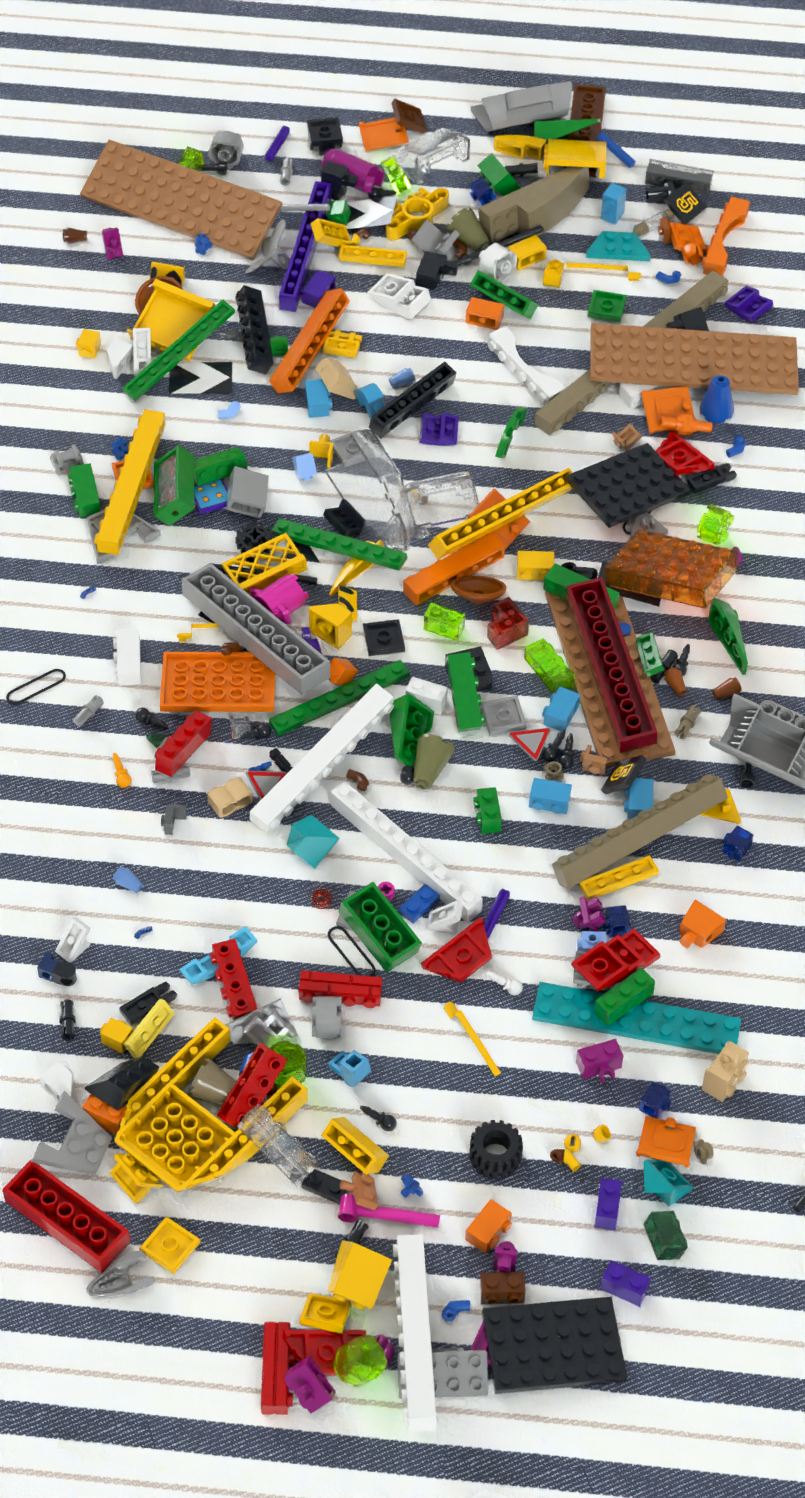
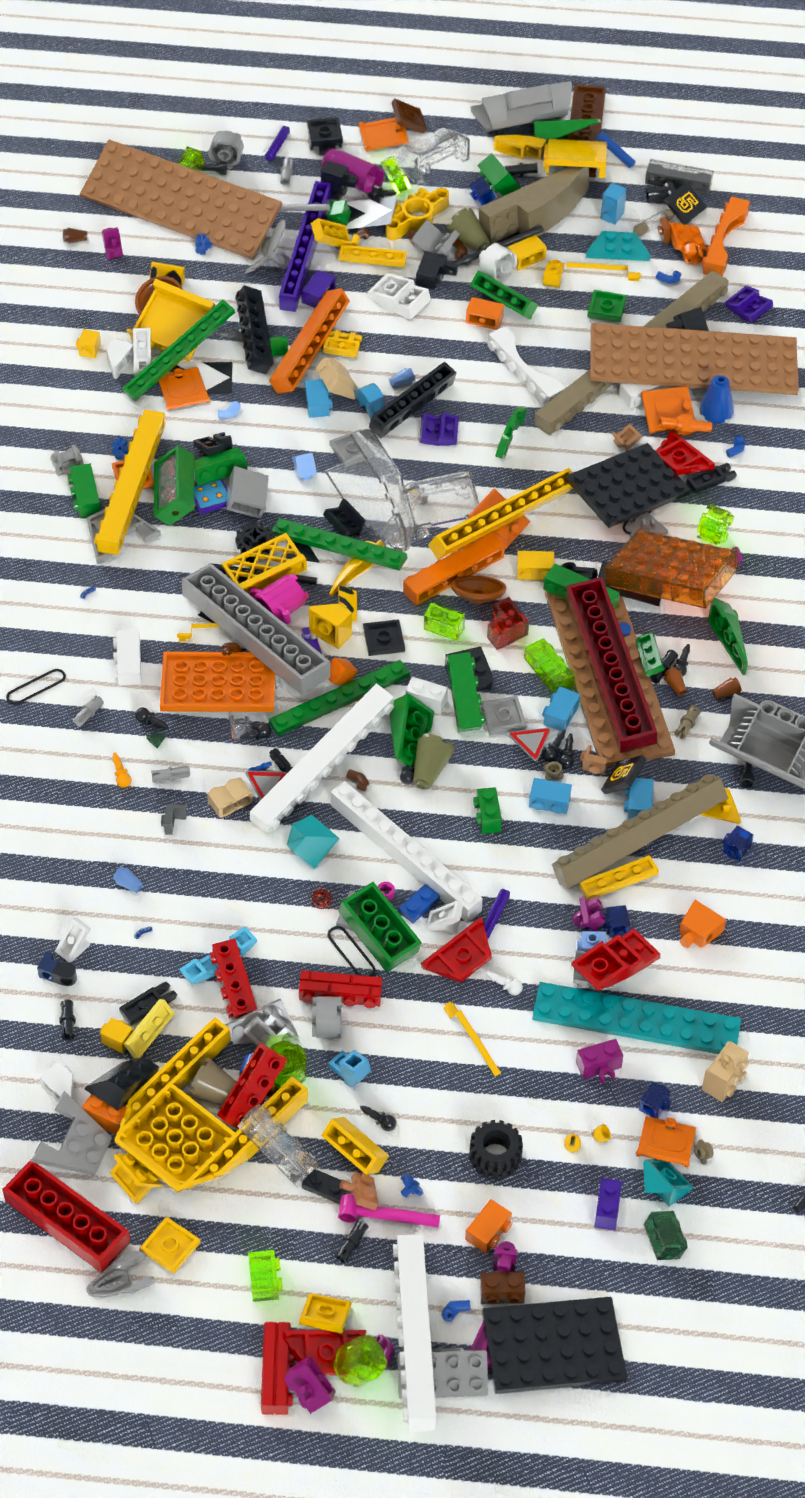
red brick [154,711,212,777] -> none
yellow bracket [309,434,333,468] -> none
yellow slope [327,1240,392,1311] -> none
arm [550,1149,581,1172] -> none
green brick [594,968,655,1027] -> none
dark purple brick [600,1260,651,1307] -> none
none -> orange container [158,367,210,411]
none -> black plate [193,432,233,456]
none -> clear neon green brick [248,1250,283,1302]

